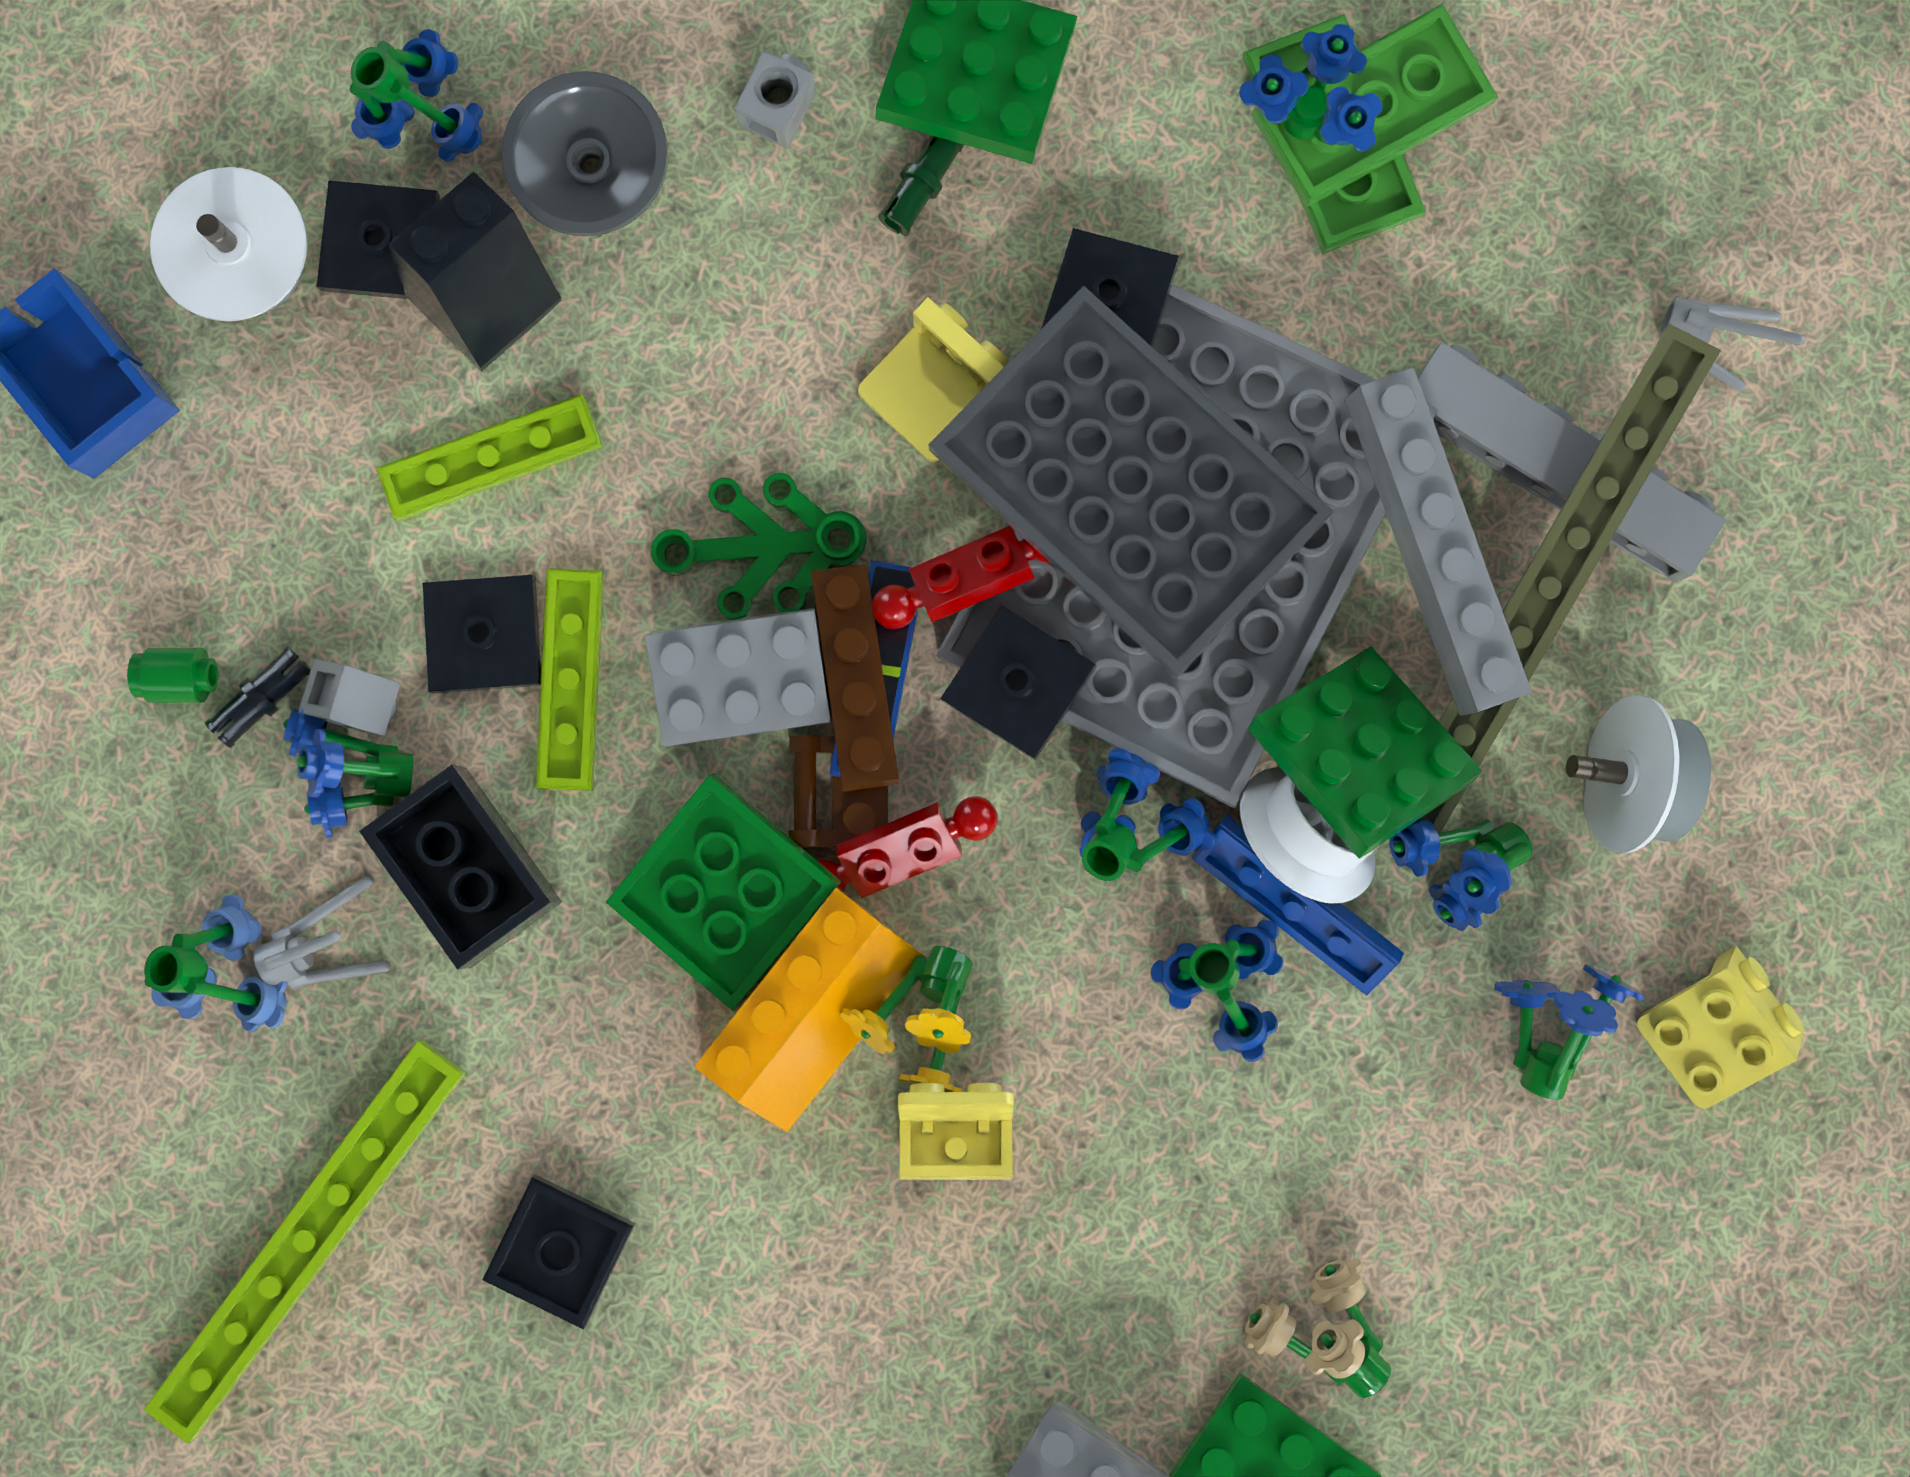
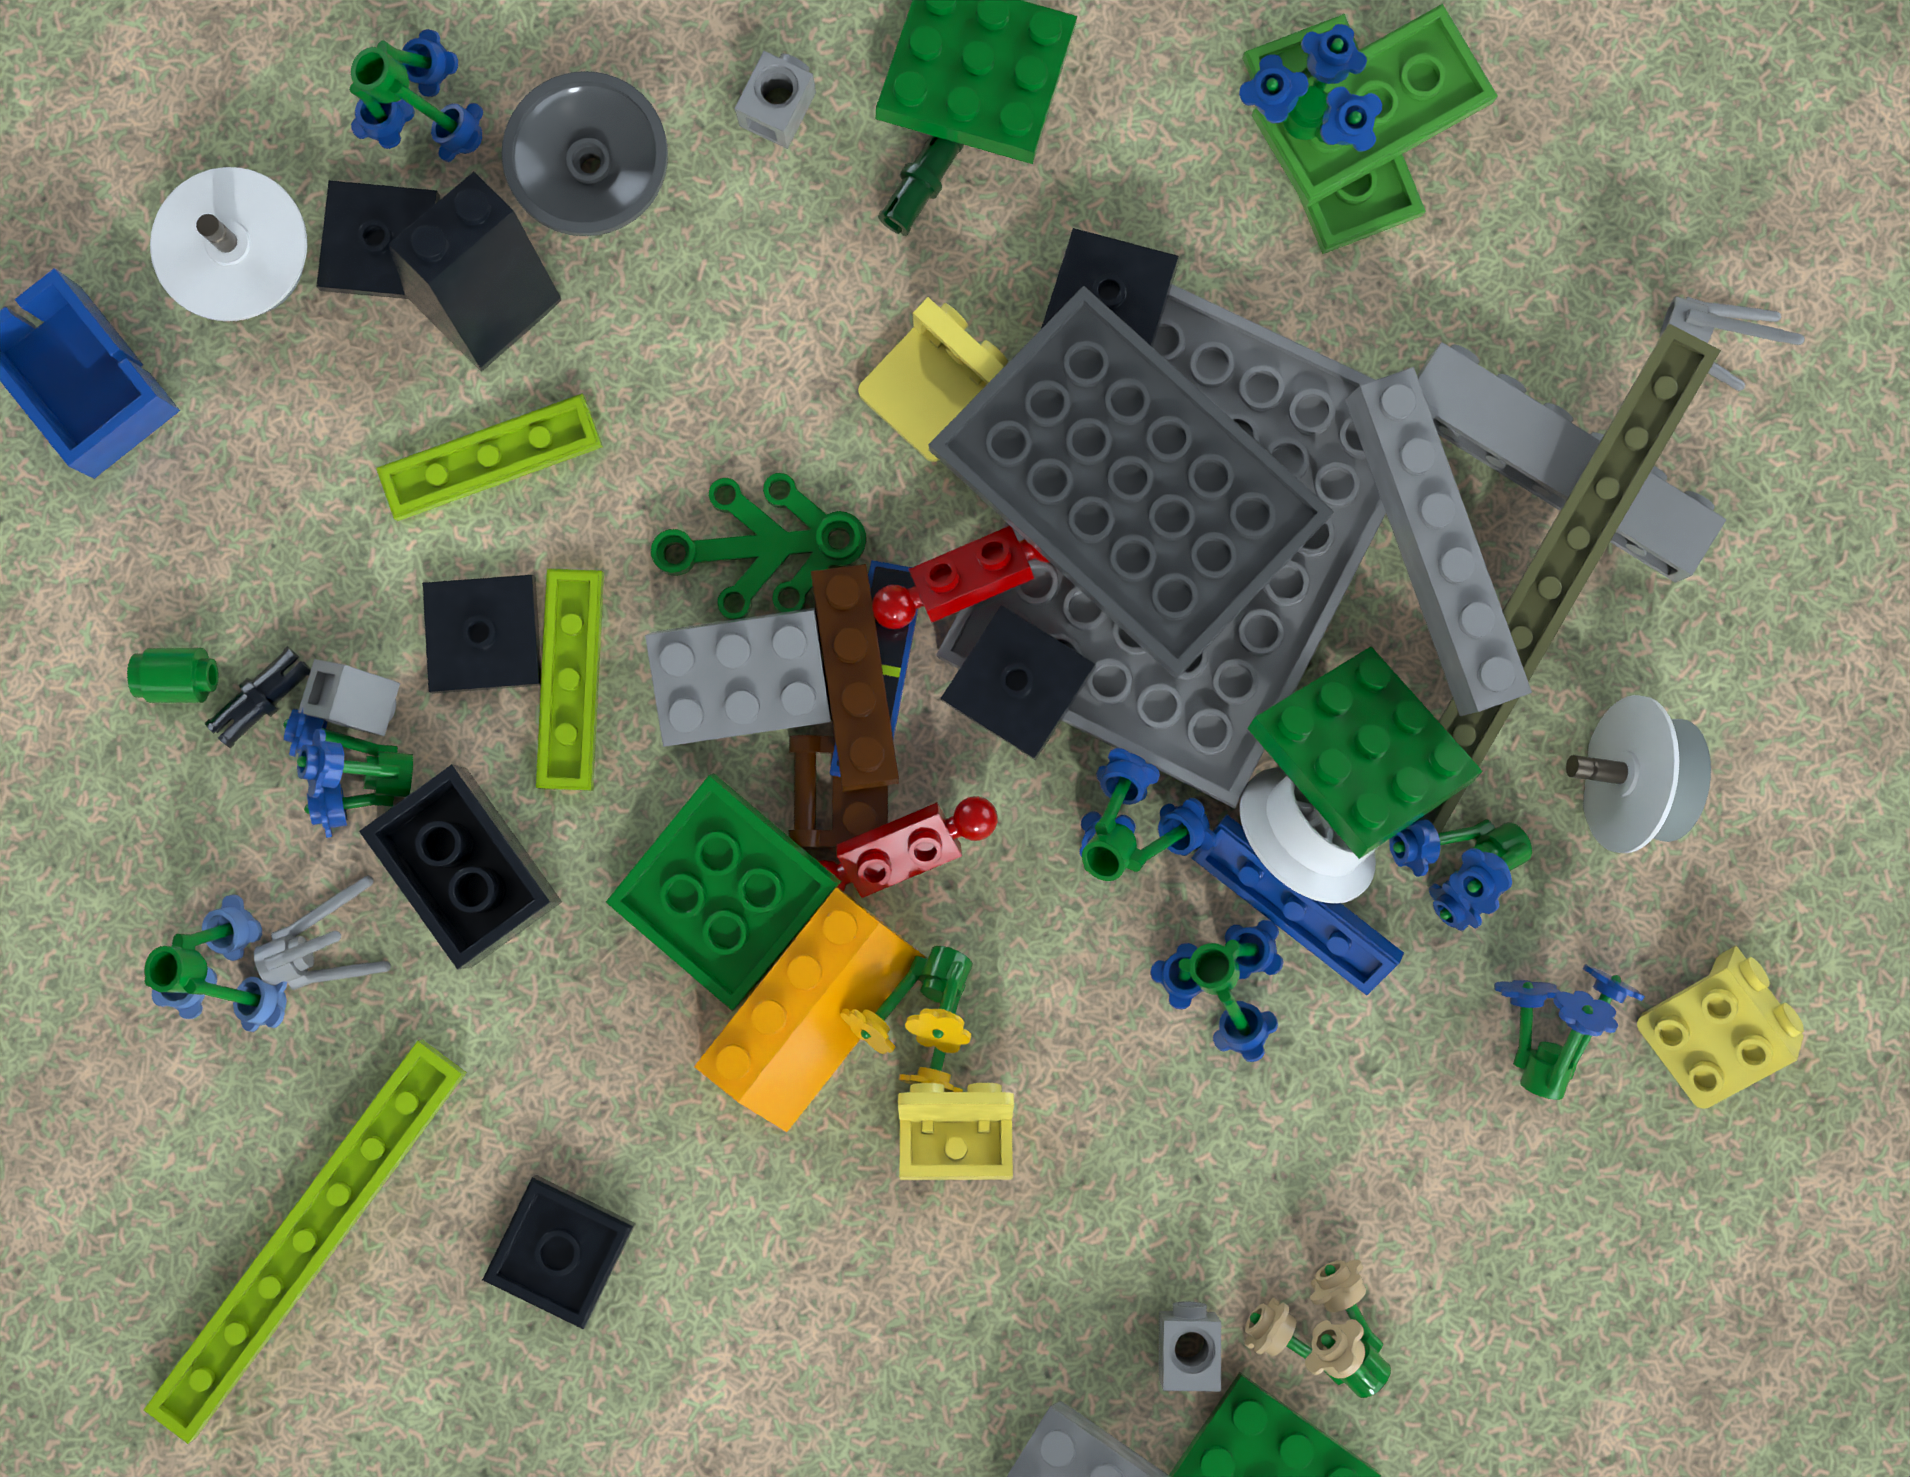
none -> light grey brick [1159,1301,1221,1392]

